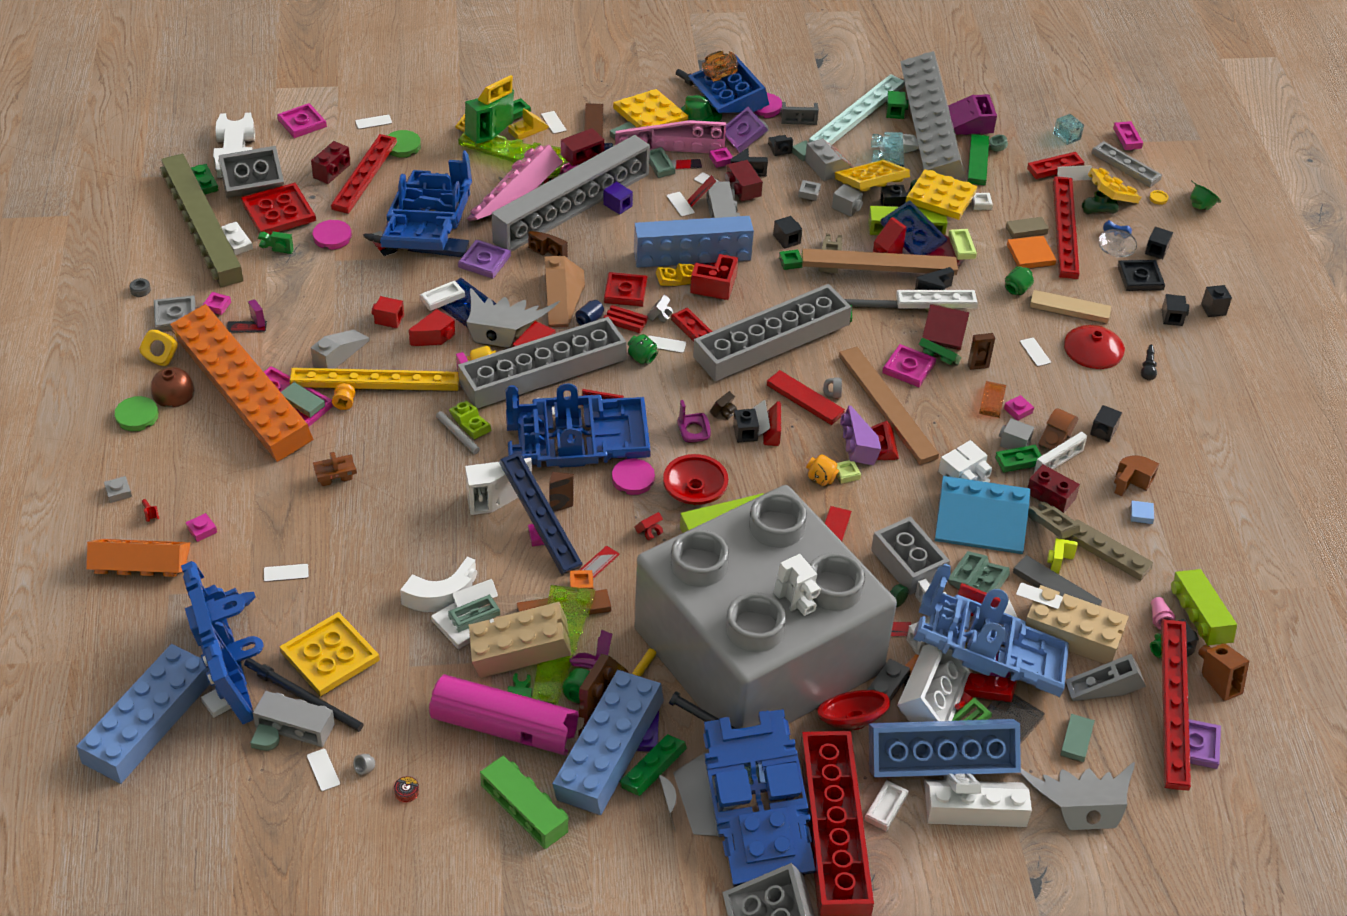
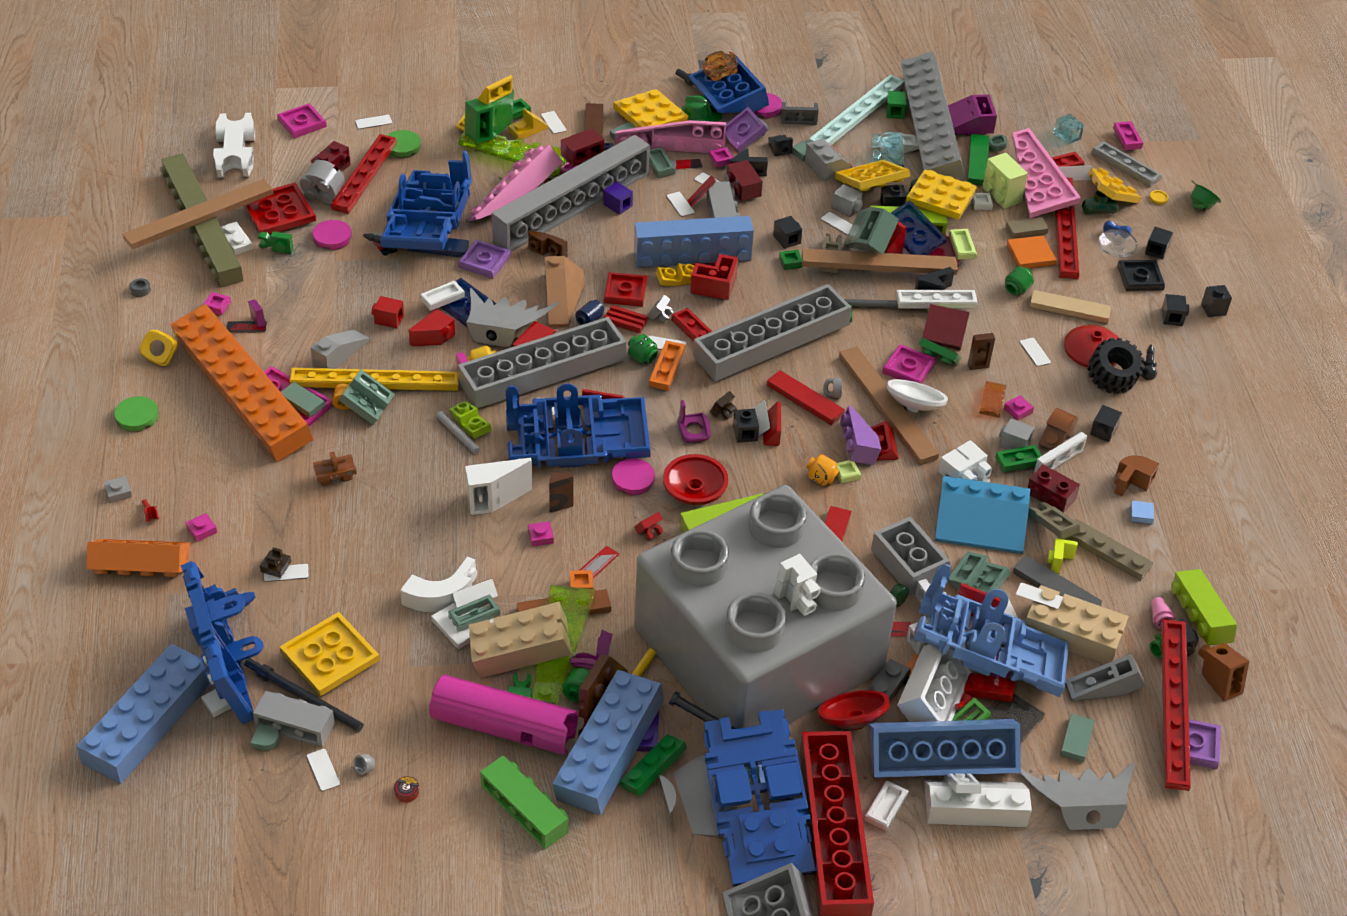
copper cylinder [151,367,195,407] -> none
light grey tile [154,296,196,332] -> none
green plate [191,164,219,195] -> none
light grey brick [218,146,284,198] -> none
dark blue tile [499,451,583,575] -> none
light grey plate [798,180,821,201] -> none
none -> medium nougat tile [122,179,274,249]
none -> dark brown tile [260,547,291,578]
none -> light grey brick [300,160,345,205]
none -> sand green slope [339,369,394,425]
none -> orange plate [649,340,685,391]
none -> white sticker [821,212,852,234]
none -> sand green slope [843,207,899,254]
none -> white dish [886,379,948,412]
none -> yellowish green brick [982,153,1028,209]
none -> bright pink wing [1012,128,1081,218]
none -> black tyre [1088,338,1145,394]

